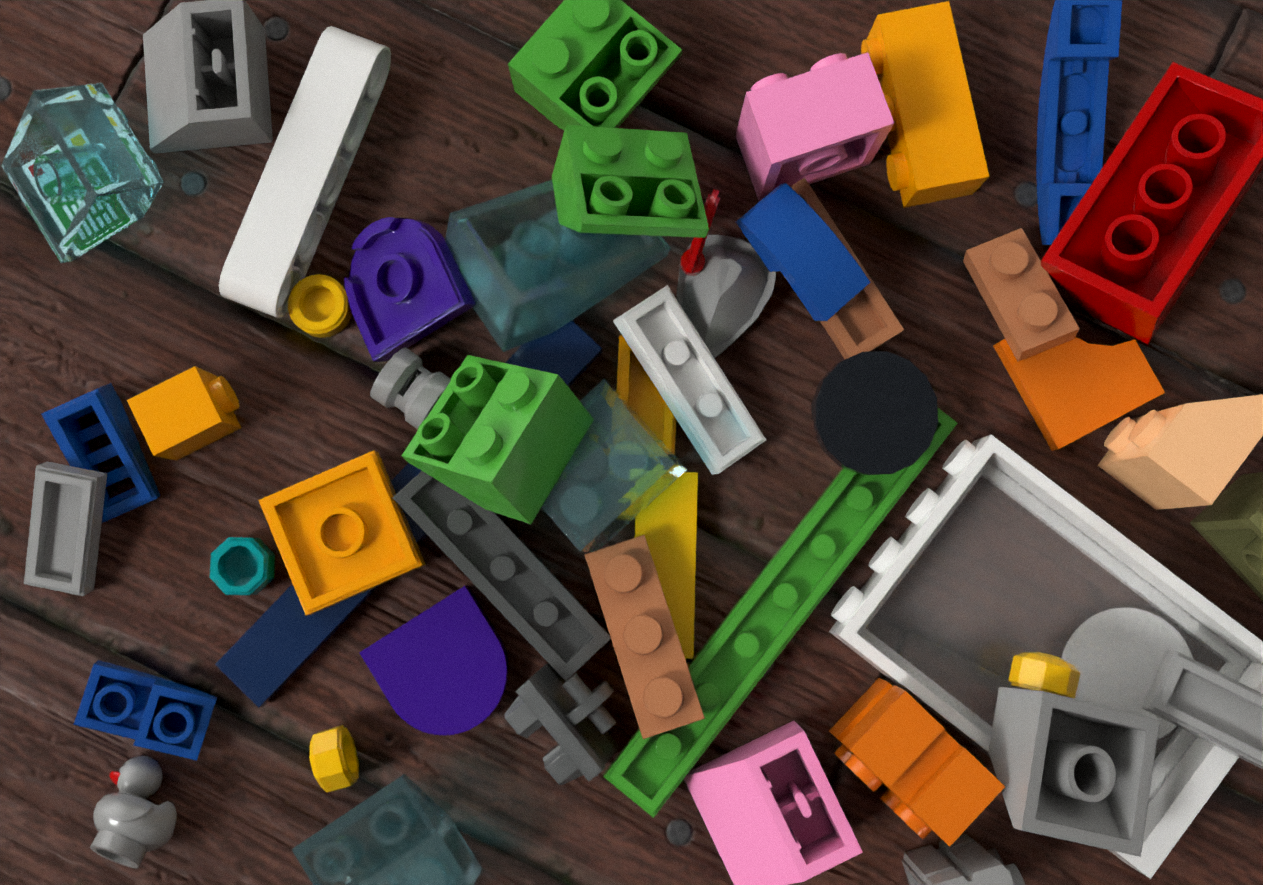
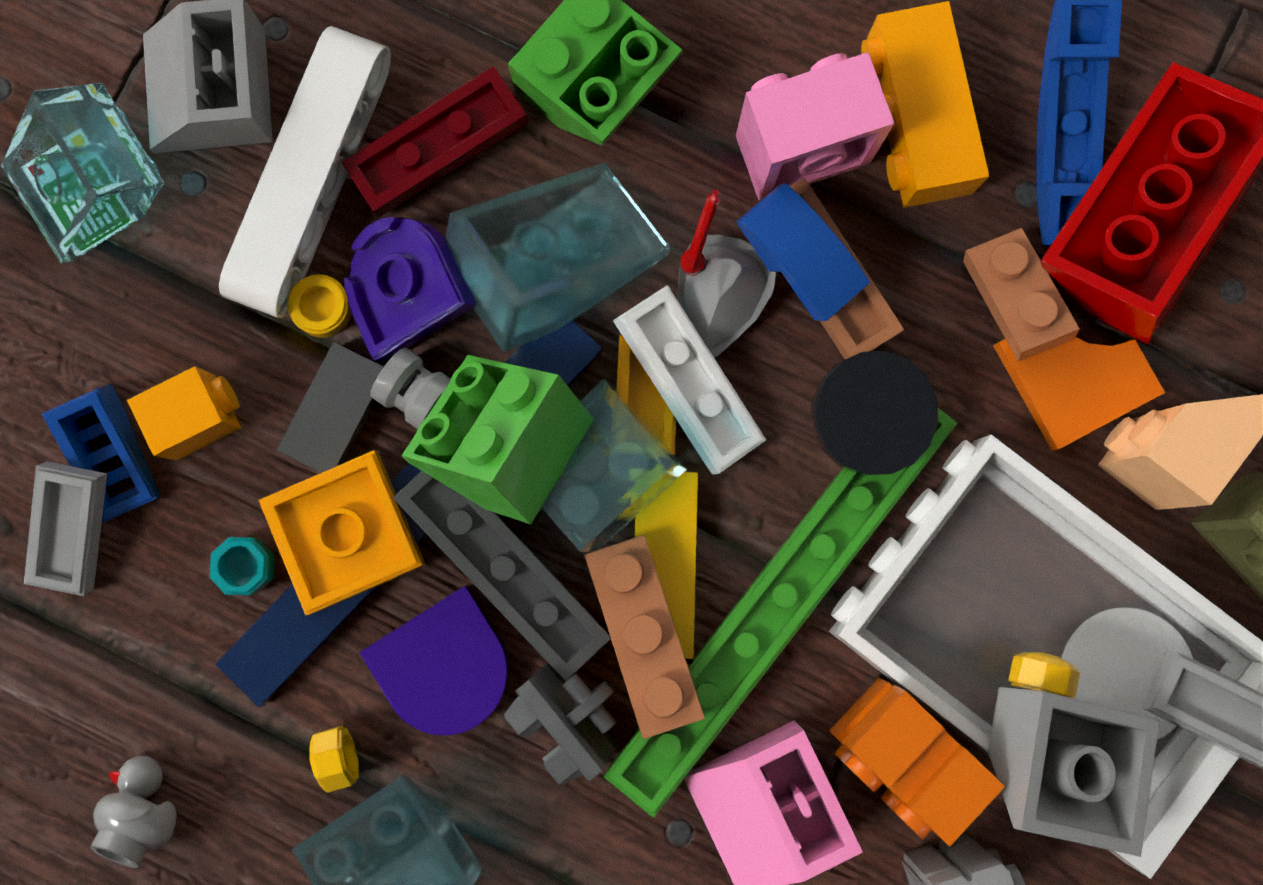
blue slope [73,660,217,761] -> none
bright green slope [552,125,709,238] -> none
none -> dark grey tile [277,342,383,473]
none -> dark red plate [341,66,528,218]

